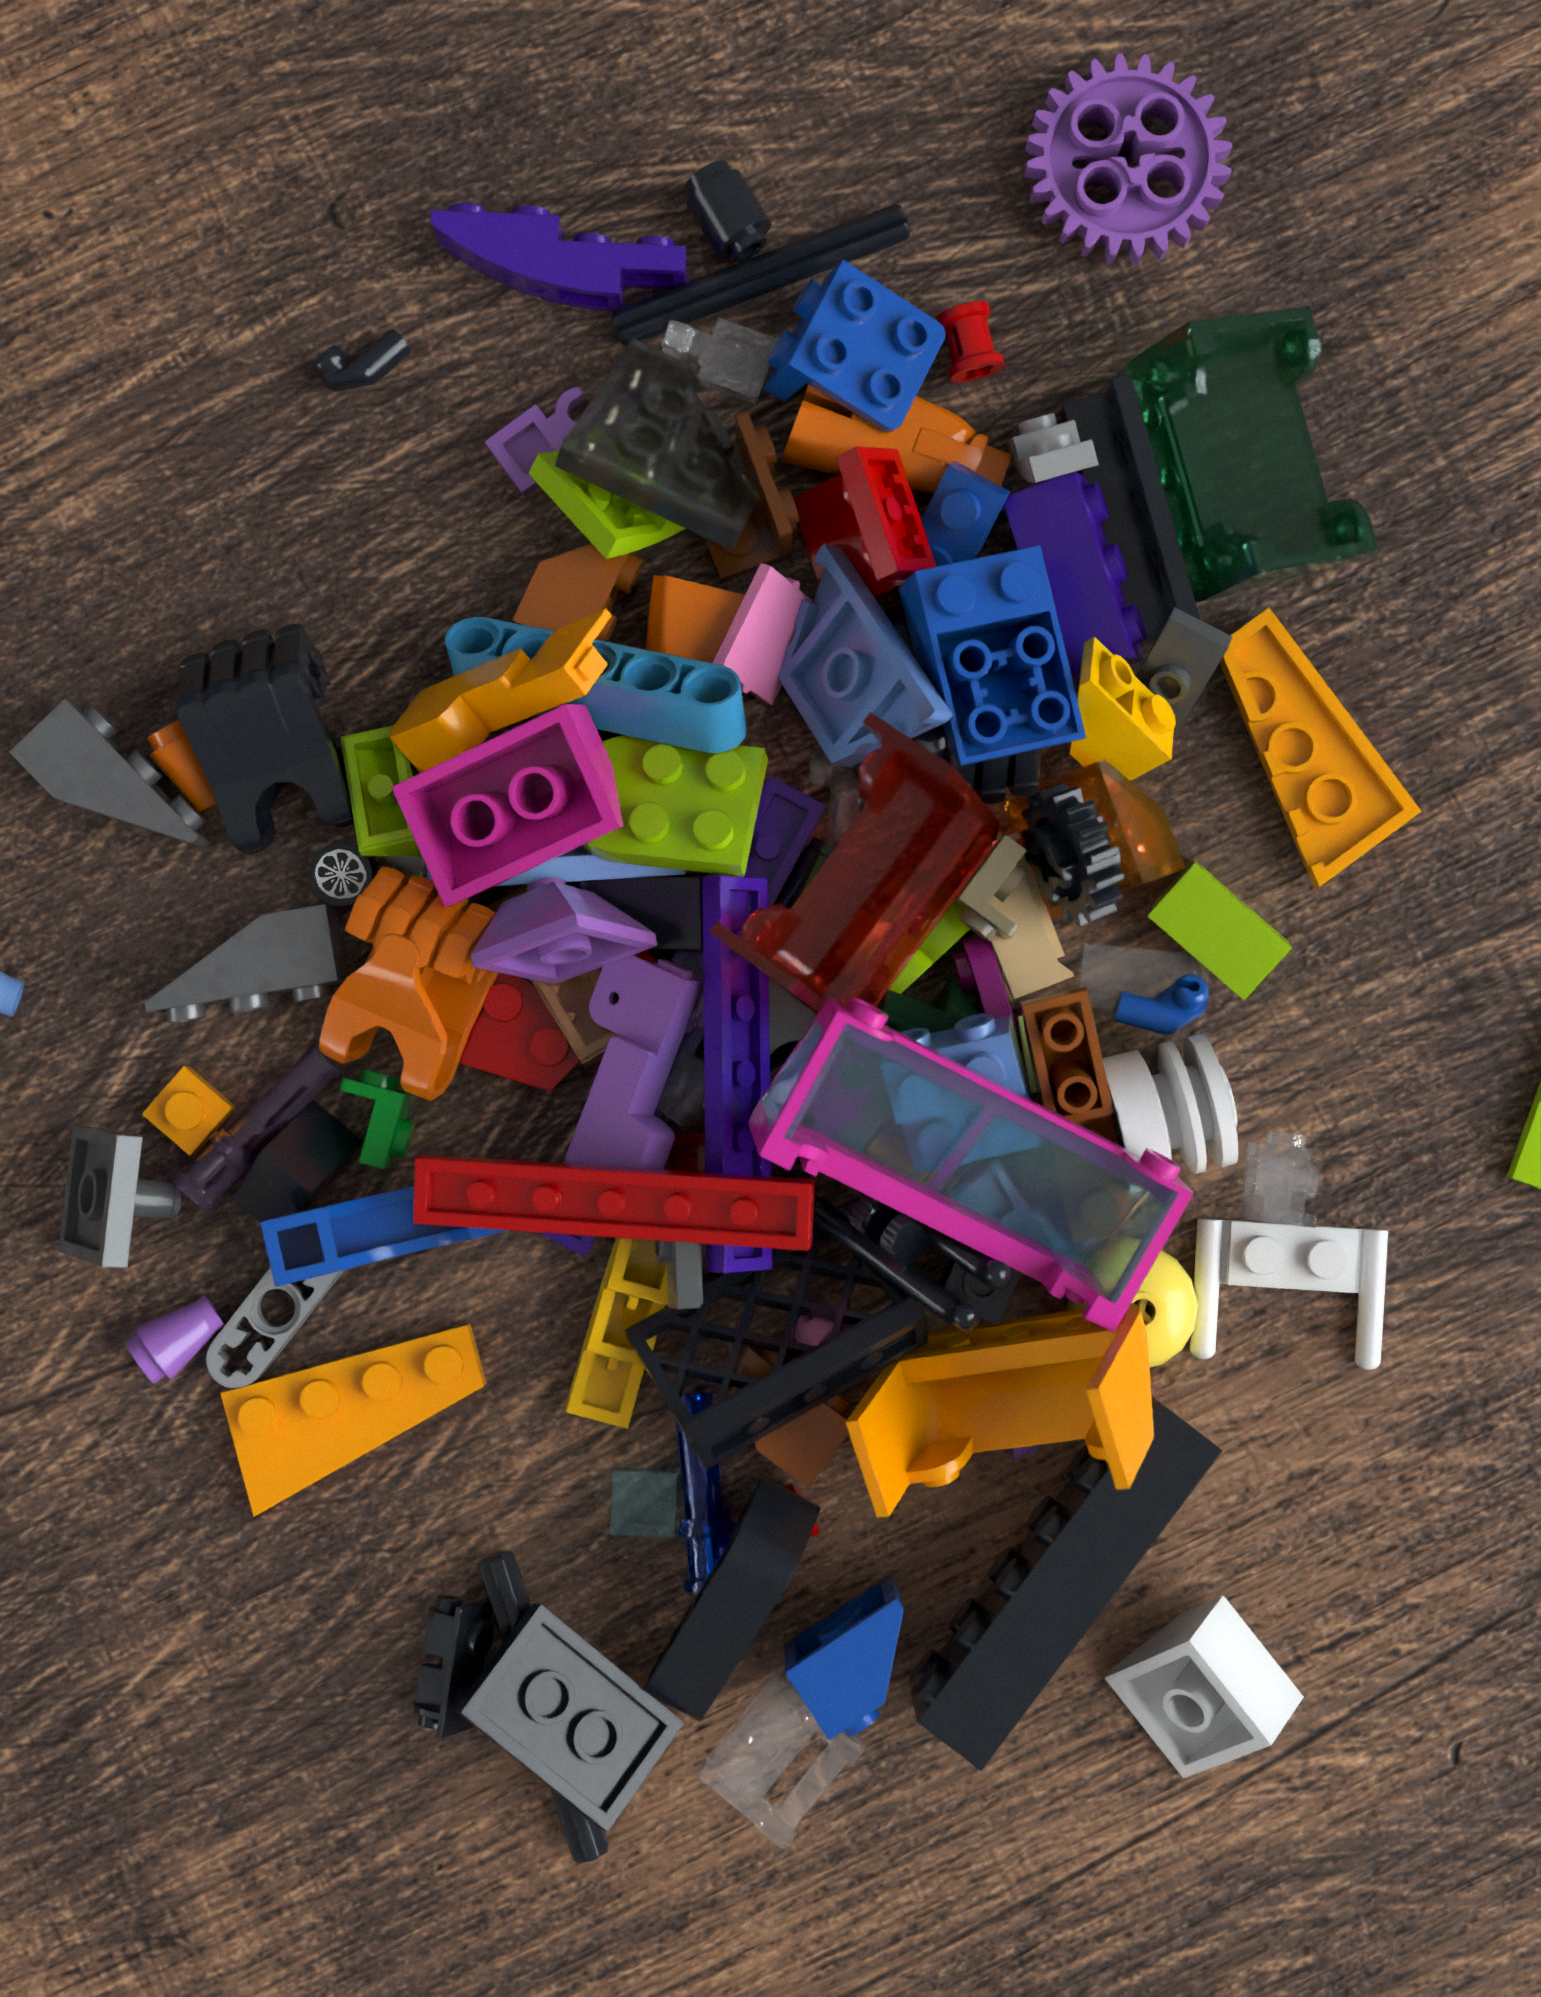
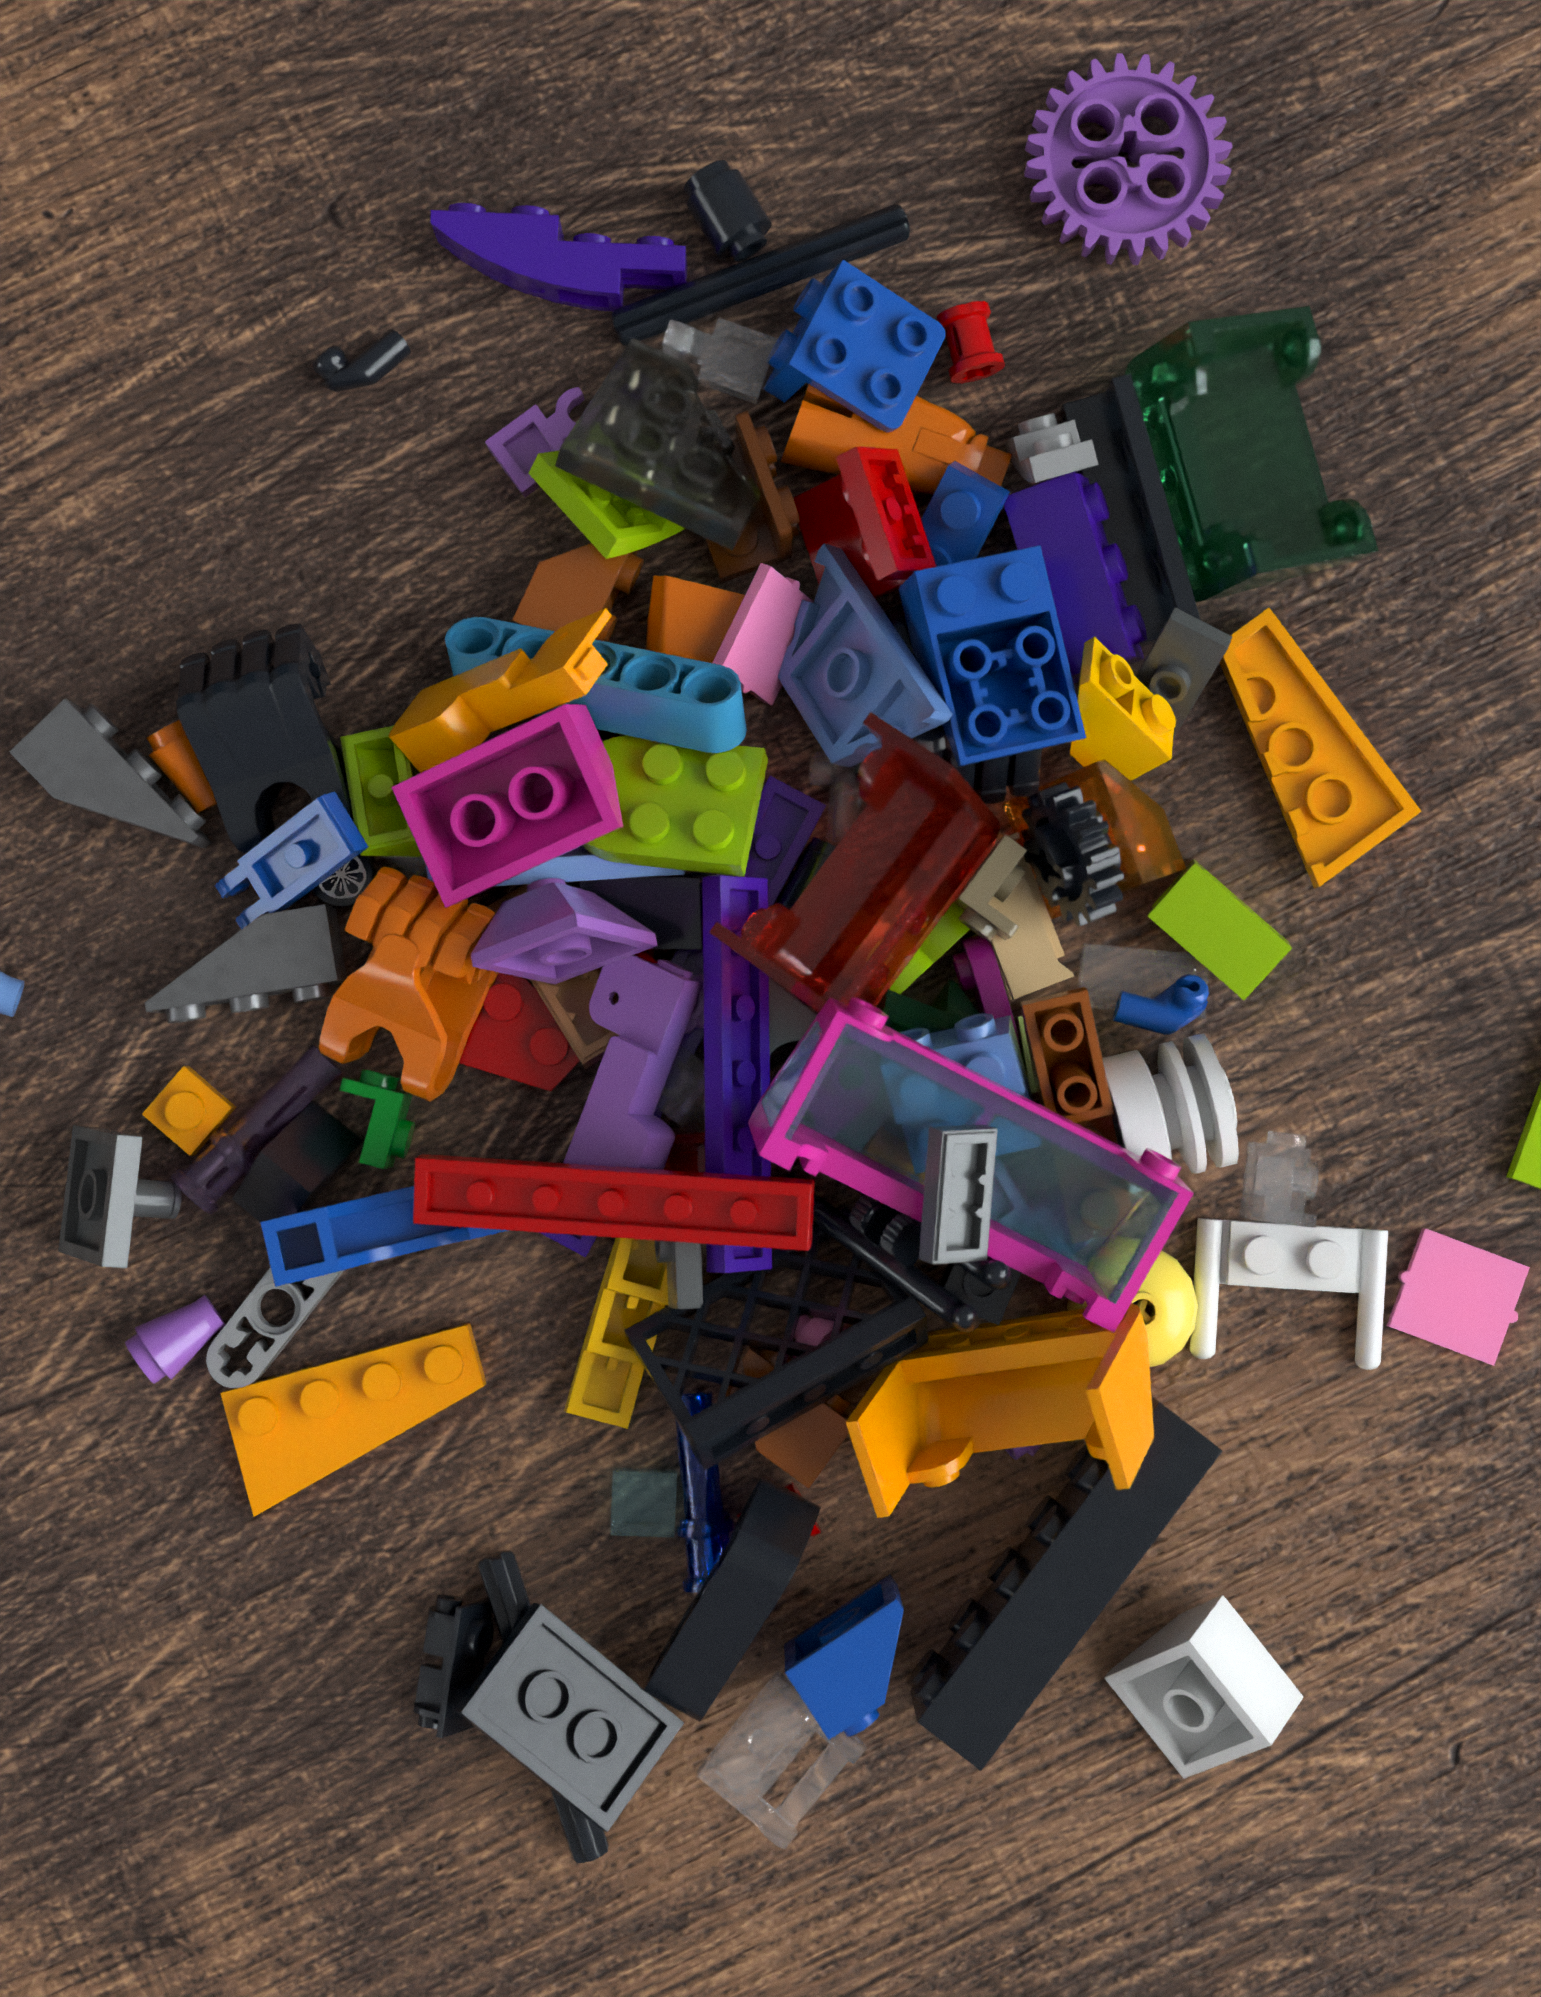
none -> hinge [215,792,368,930]
none -> plate [919,1124,998,1264]
none -> bright pink piece [1386,1228,1530,1366]

